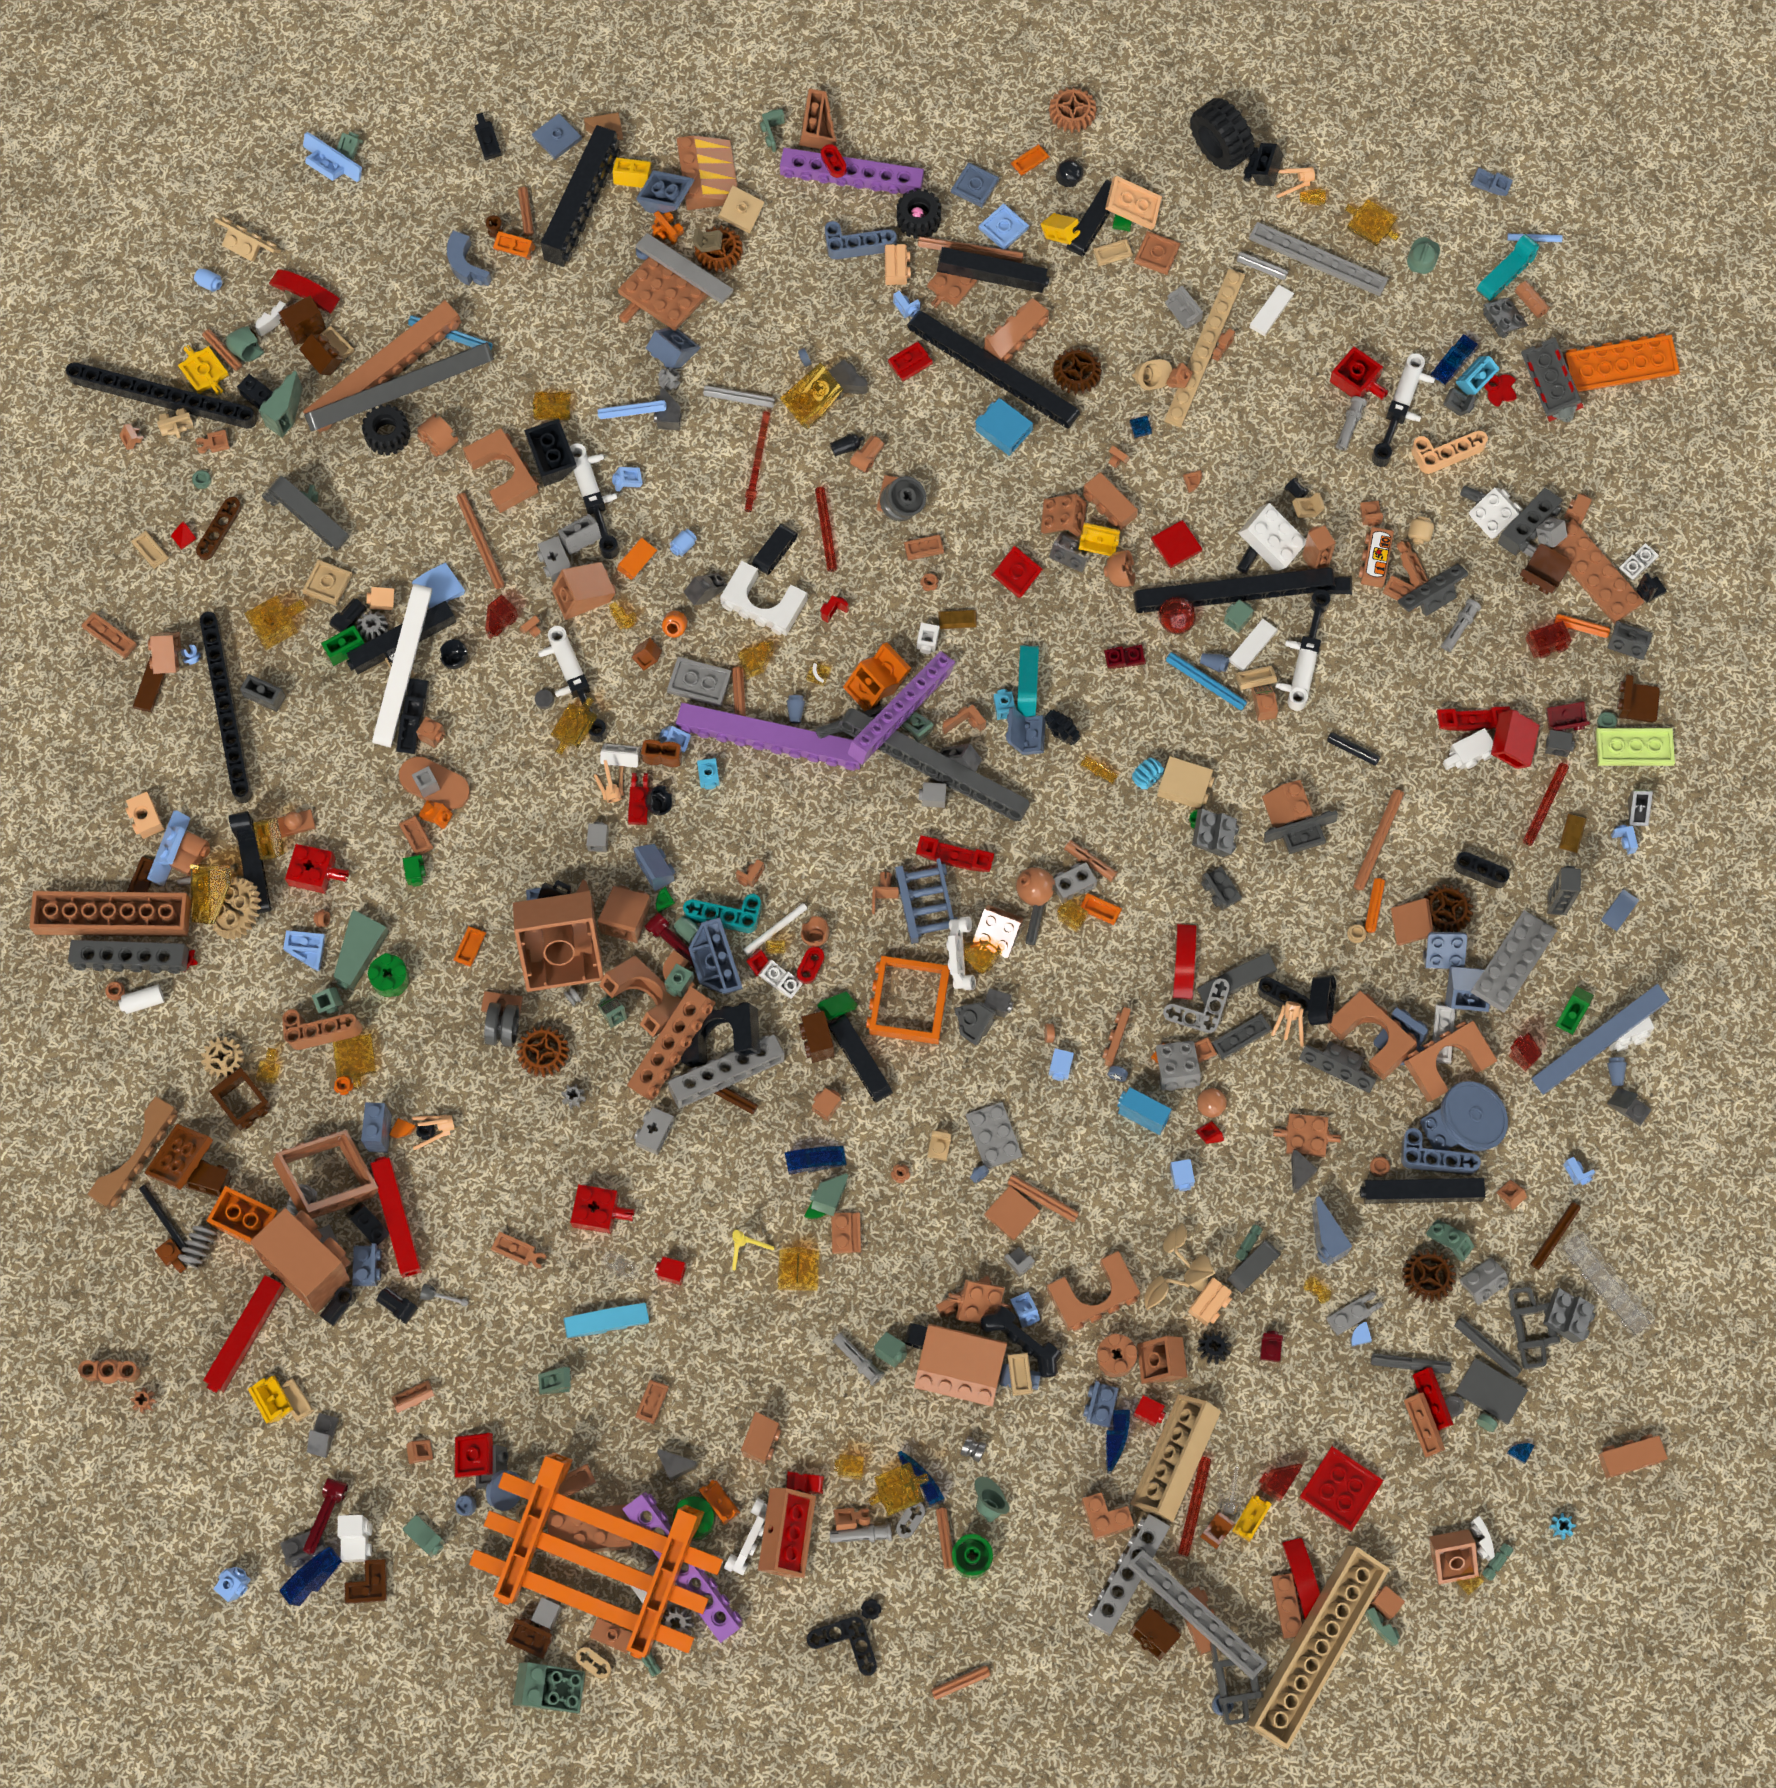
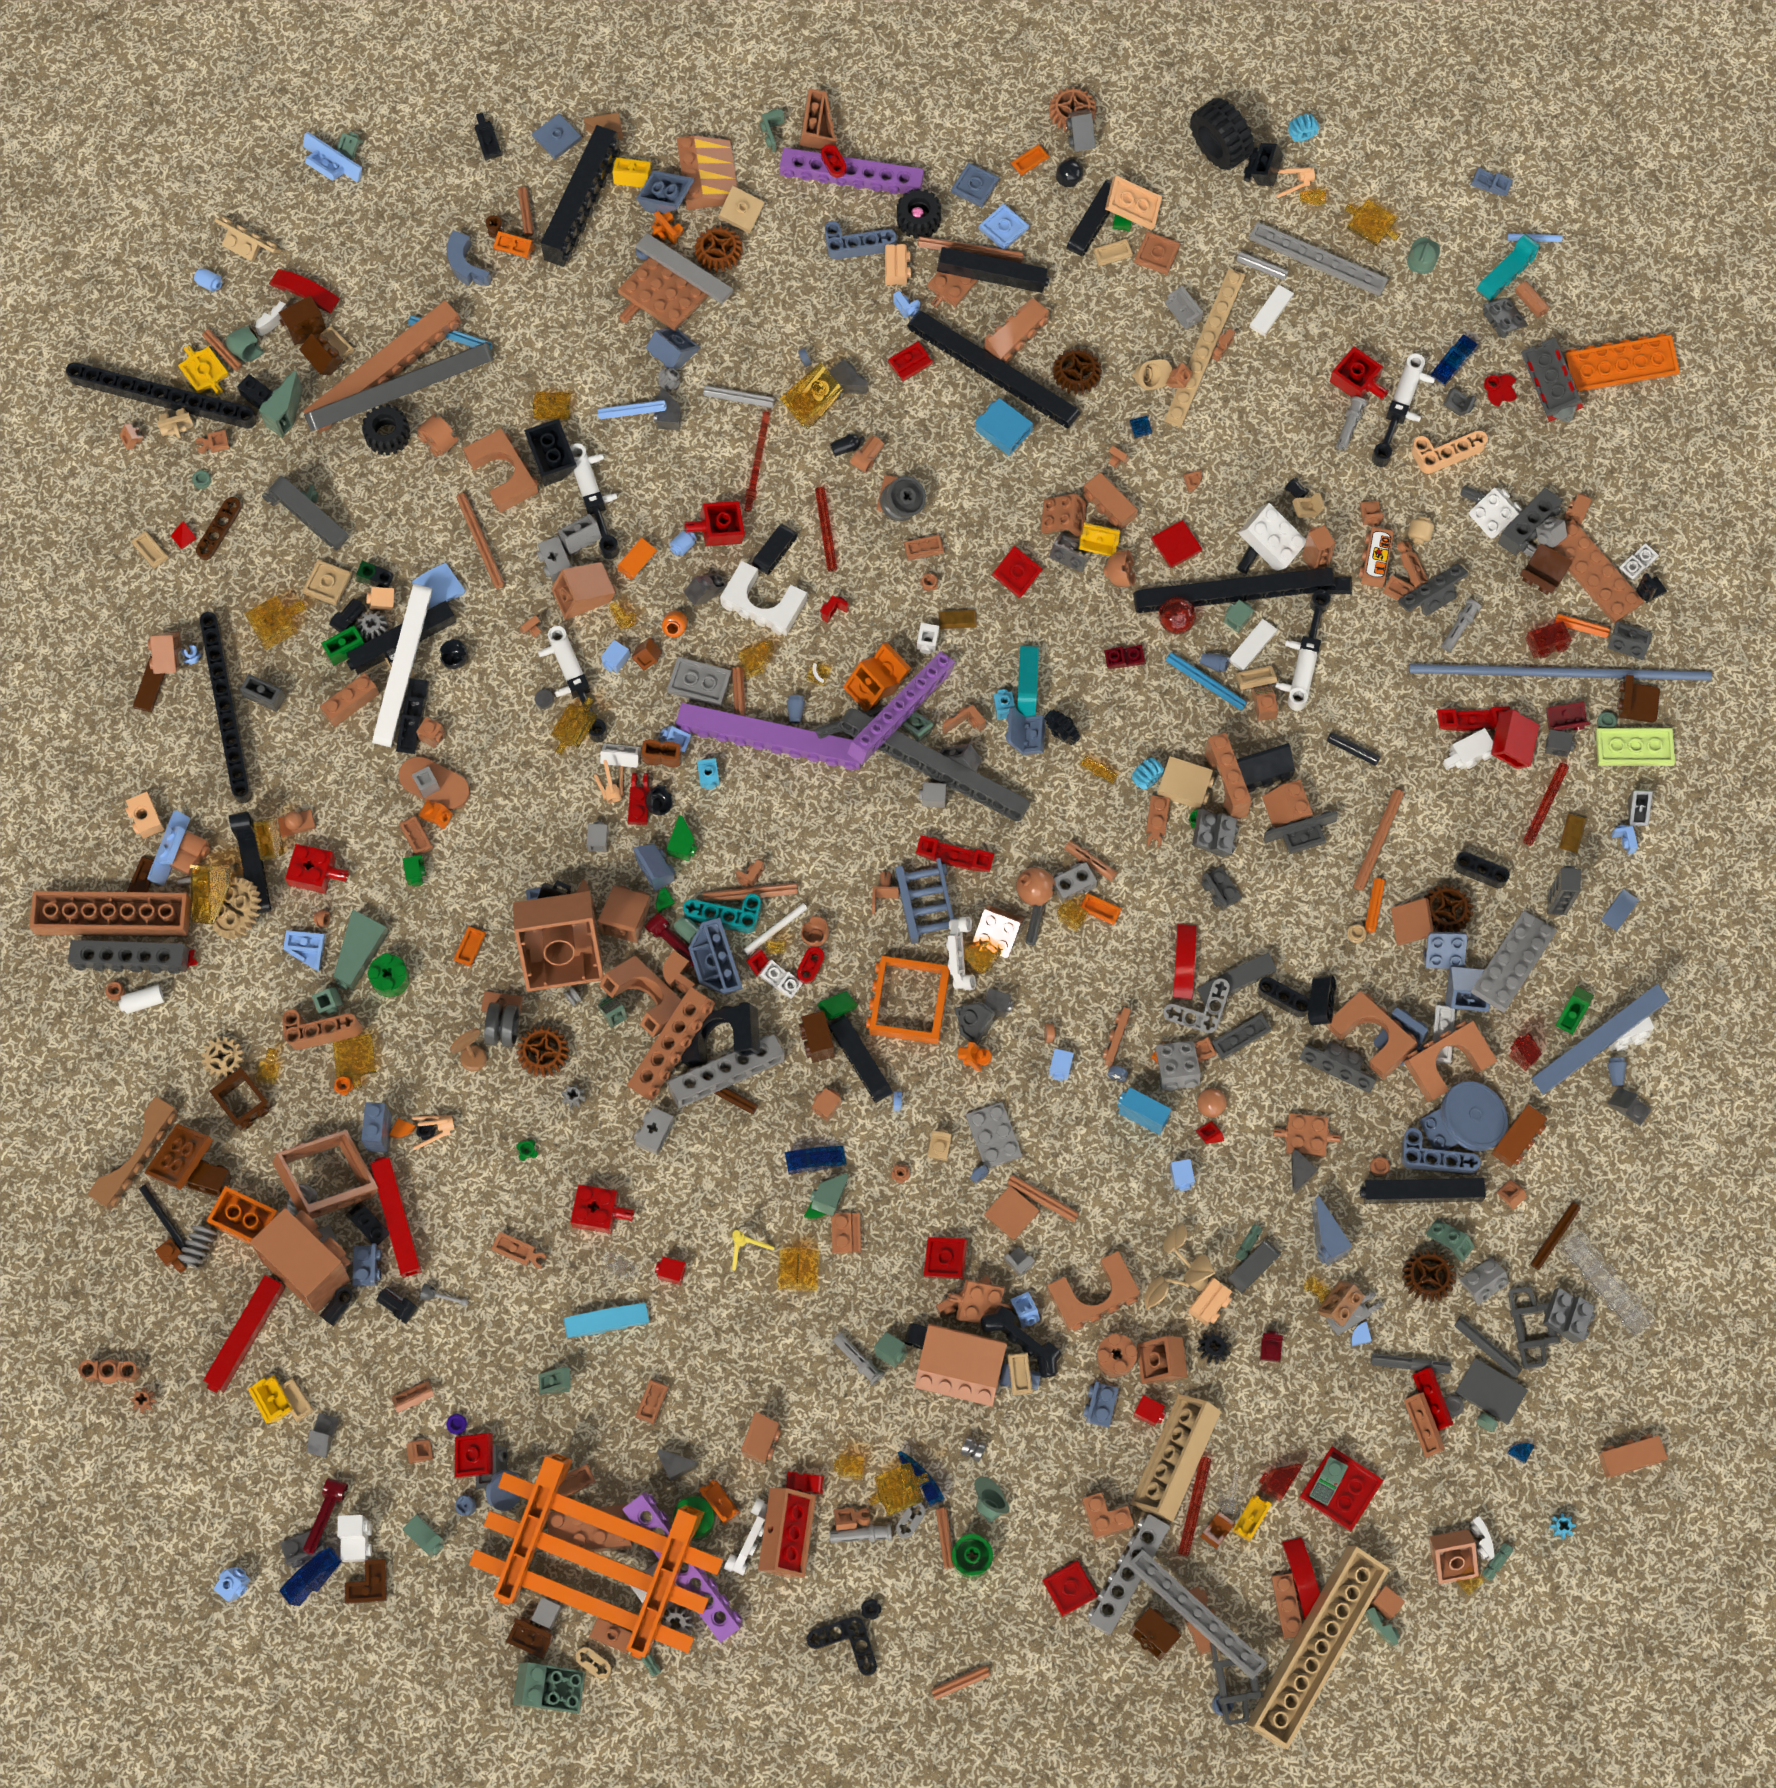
nougat plate [81,612,137,659] -> none
clear red slope [485,594,518,639] -> none
light blue bracket [612,467,643,491] -> none
sand green brick [664,963,694,997] -> none
dark tan bracket [693,228,723,253] -> none
yellow hinge [1040,213,1080,245] -> none
clear blue slope [1105,1410,1130,1474] -> none
light nougat plant [1271,1001,1304,1047] -> none
medium azure brick [1455,356,1500,395] -> none
light blue bracket [1563,1157,1595,1185] -> none
none -> nougat brick [320,673,379,728]
none -> leg [356,560,394,588]
none -> dark purple tile [446,1414,467,1435]
none -> medium nougat piece [450,1028,487,1072]
none -> green plate [516,1140,538,1161]
none -> light blue brick [601,640,630,673]
none -> green slope [666,815,697,862]
none -> red brick [684,501,745,547]
none -> nougat axle [703,883,798,903]
none -> light blue tile [894,1091,902,1111]
none -> red hinge [923,1237,968,1279]
none -> orange hips [958,1042,992,1071]
none -> red tile [1042,1560,1098,1617]
none -> brick [1066,109,1096,152]
none -> nougat plate [1146,795,1170,847]
none -> nougat arch [1205,733,1252,819]
none -> black slope [1236,743,1295,793]
none -> medium azure gear [1288,113,1319,143]
none -> sand green slope [1309,1457,1348,1506]
none -> medium nougat bracket [1317,1280,1365,1327]
none -> sand blue piece [1409,664,1712,681]
none -> dark orange brick [1491,1104,1547,1168]

